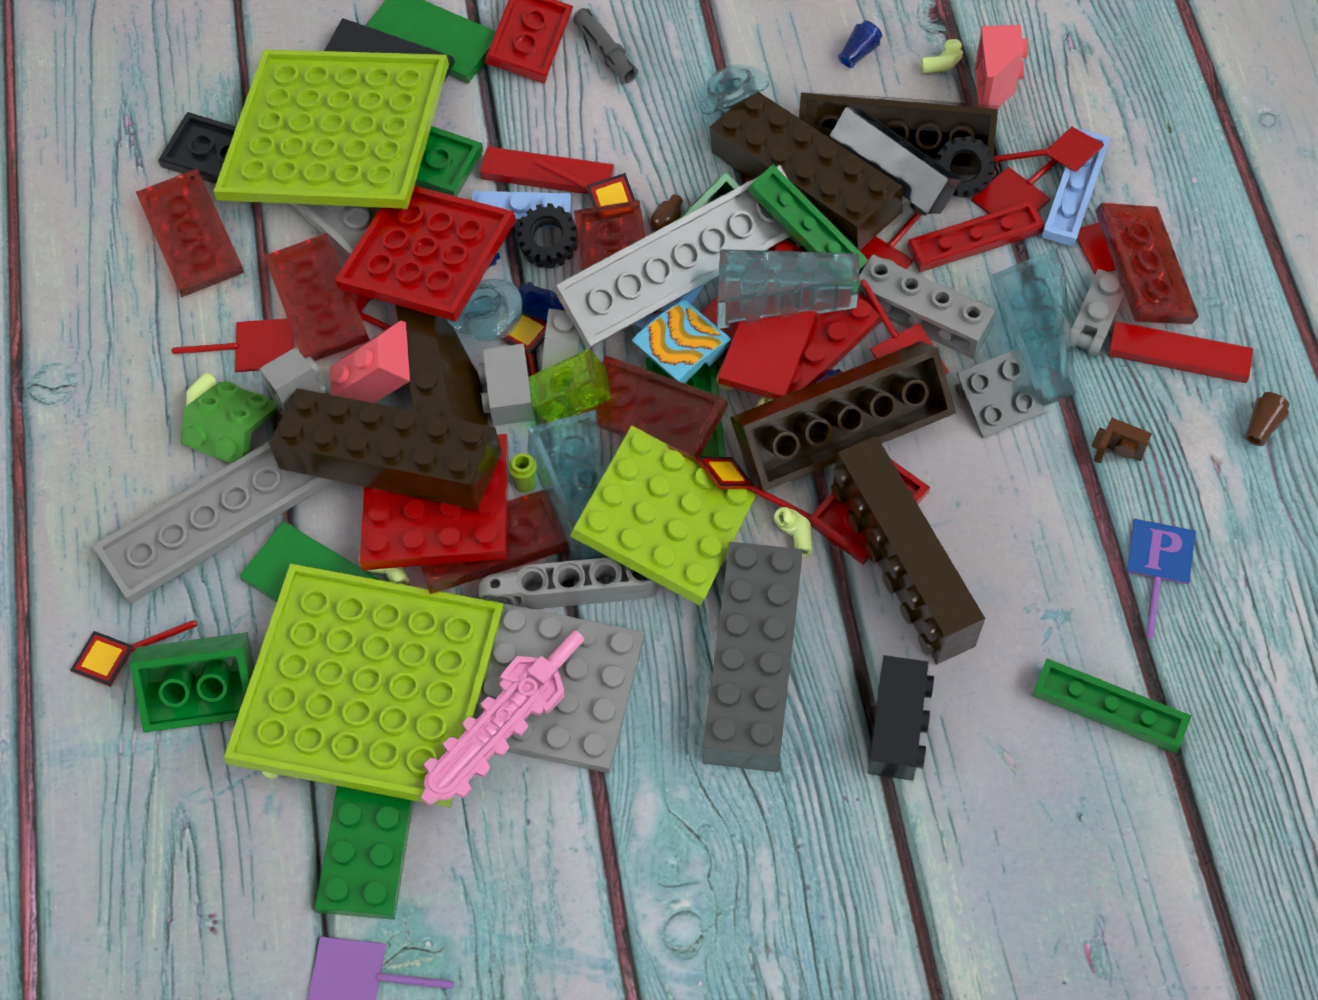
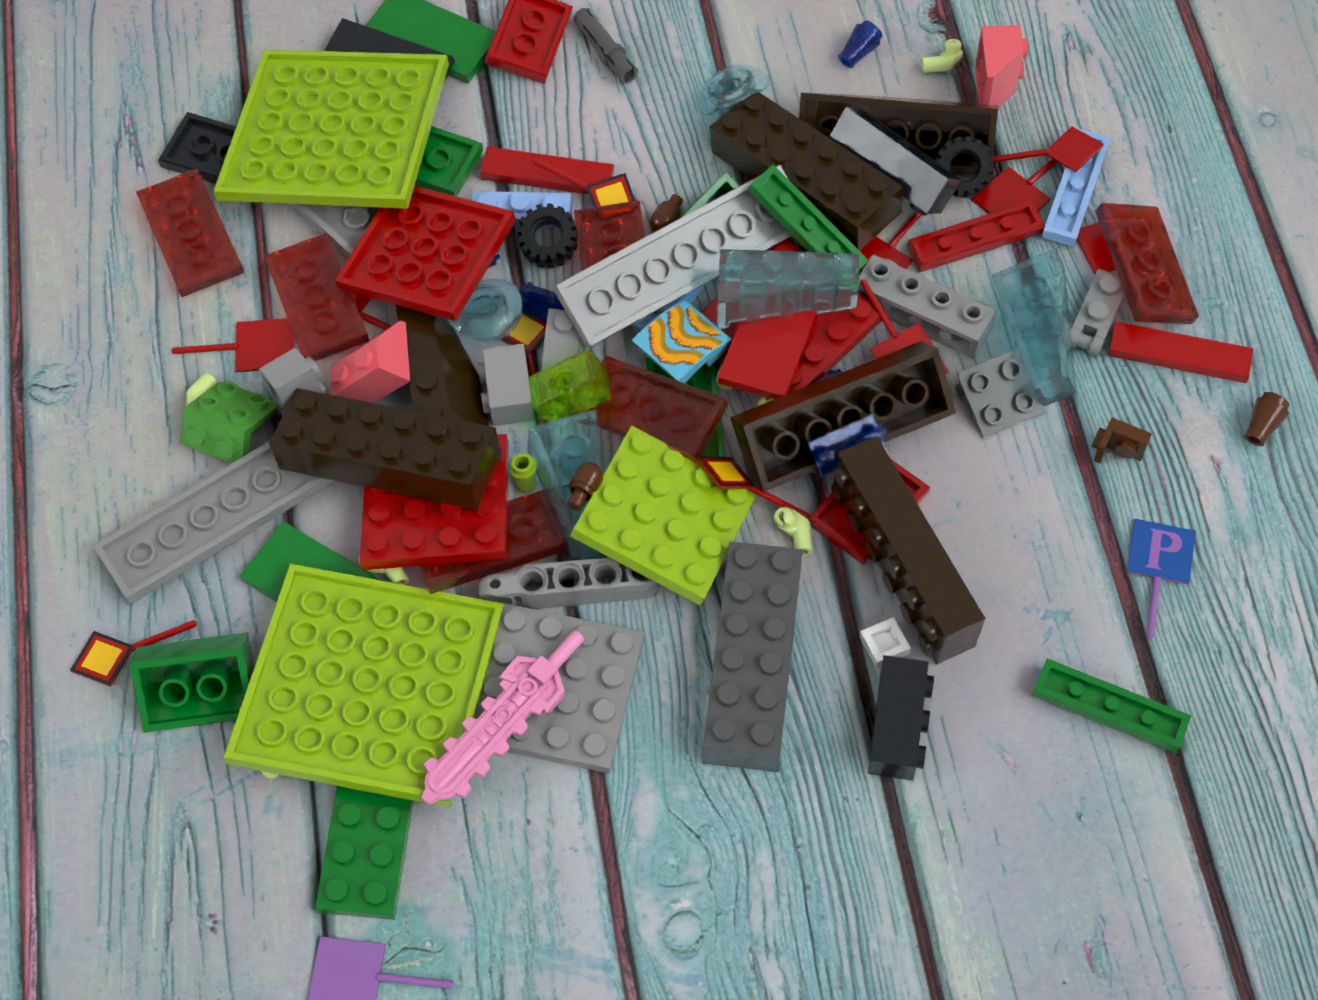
none -> reddish brown cylinder [567,462,604,511]
none -> clear blue hinge [808,414,887,476]
none -> white plate [860,617,911,668]

